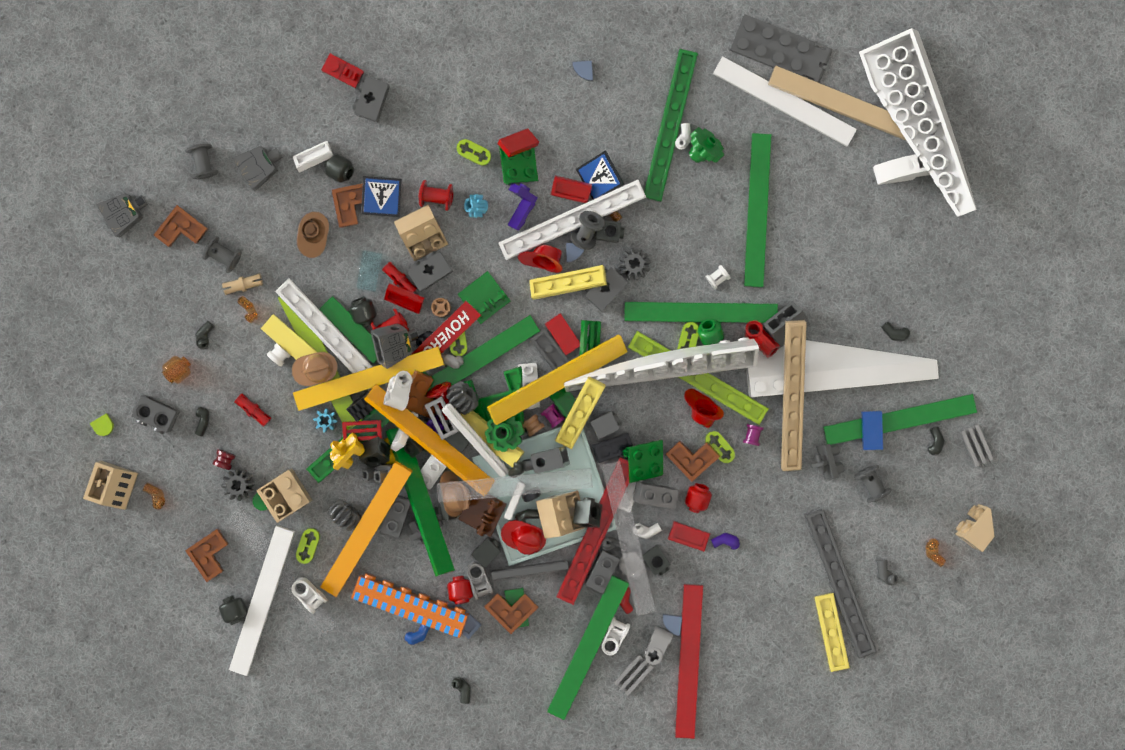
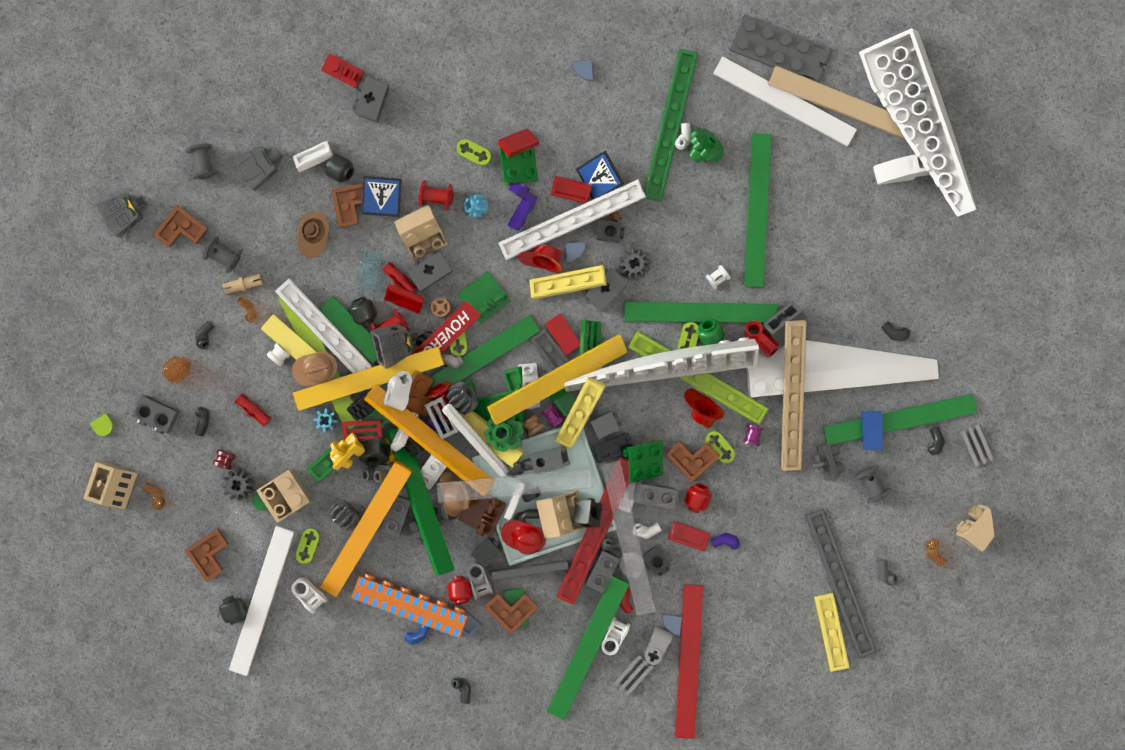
dark grey hose [570,211,605,250] -> none

